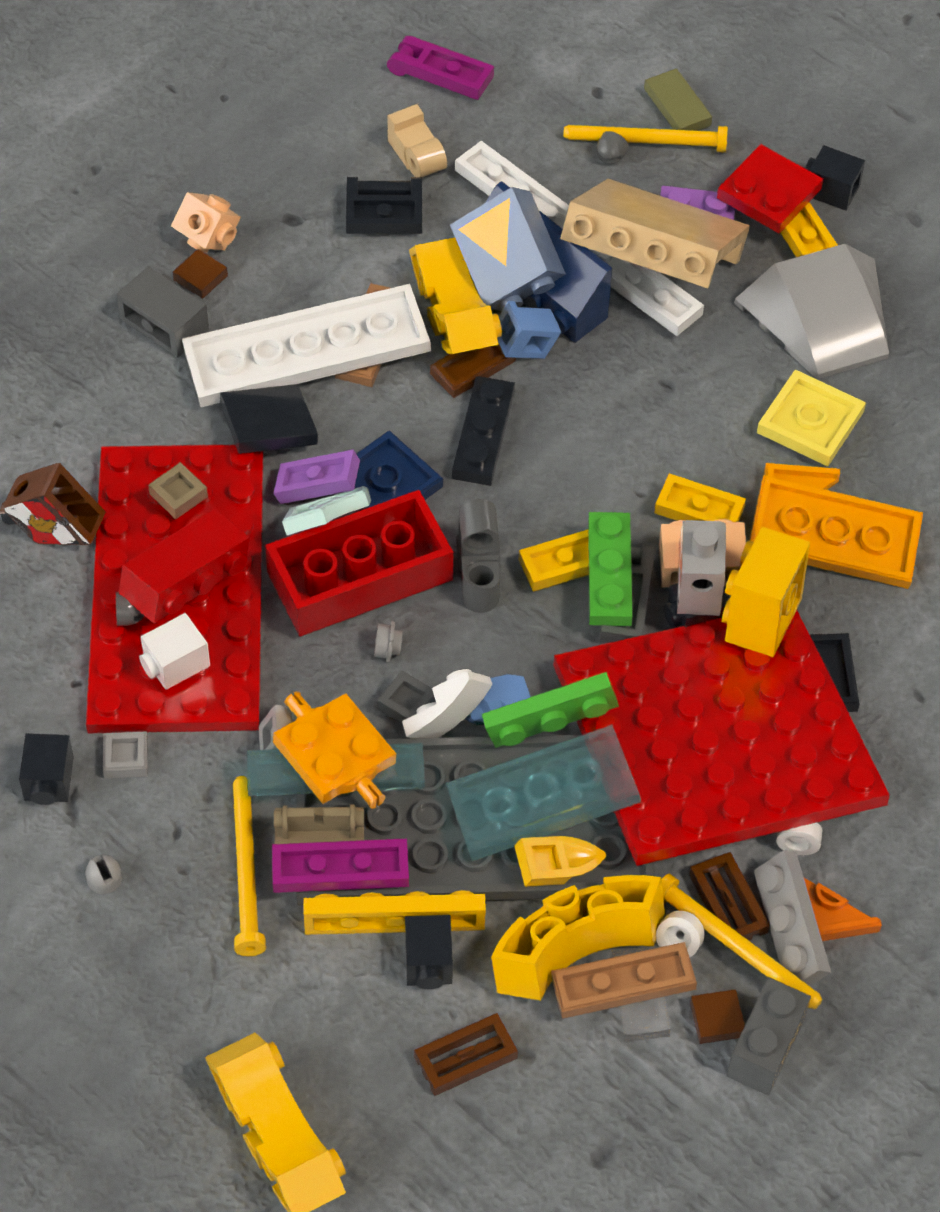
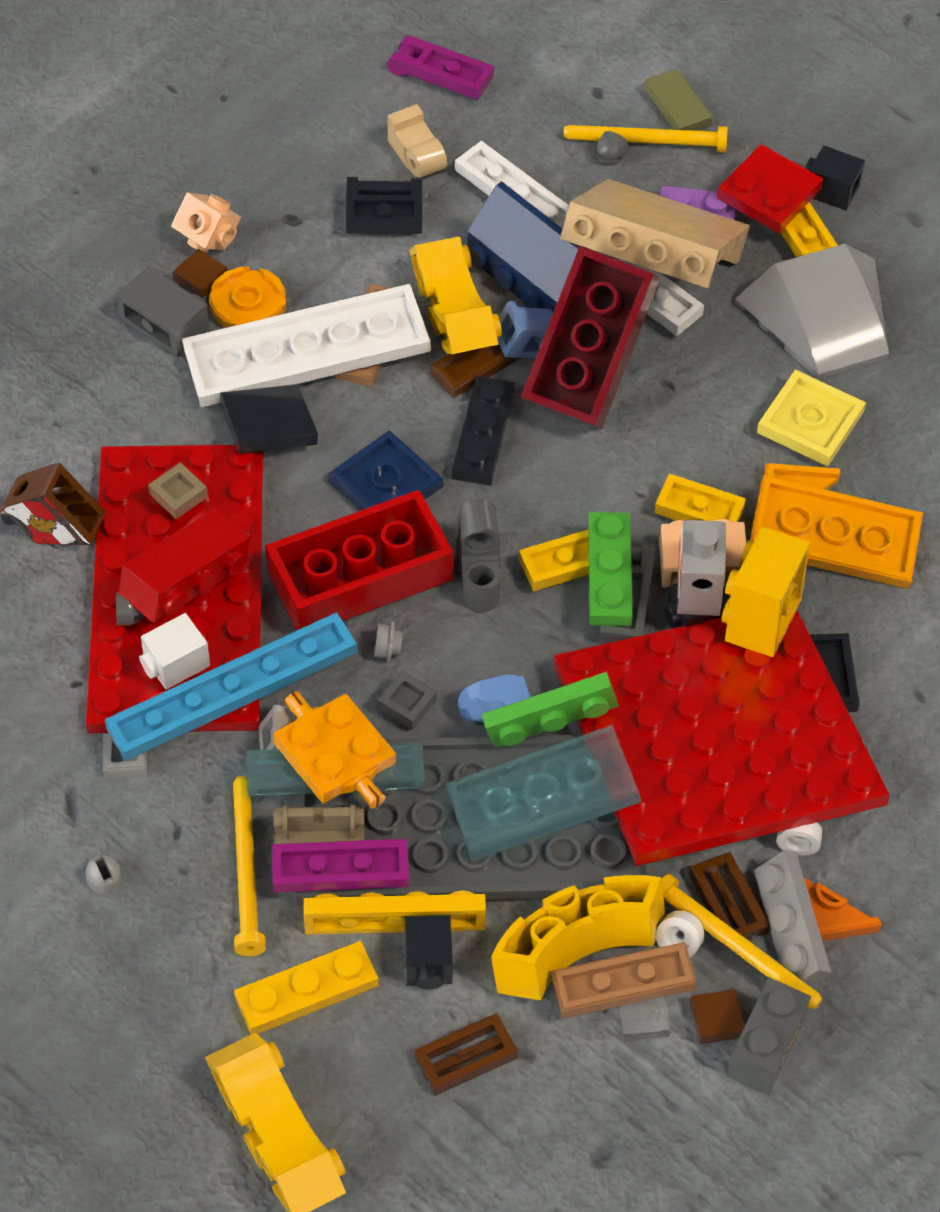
black brick [19,733,74,805] -> none
medium lavender plate [273,449,360,504] -> none
light aqua tile [282,486,371,535] -> none
white slope [402,669,492,738] -> none
brick [450,187,566,311] -> none
yellow plate [514,836,606,887] -> none
none -> dark azure plate [105,612,357,761]
none -> light orange tile [209,266,286,328]
none -> yellow plate [234,941,379,1034]
none -> dark red brick [521,246,660,429]

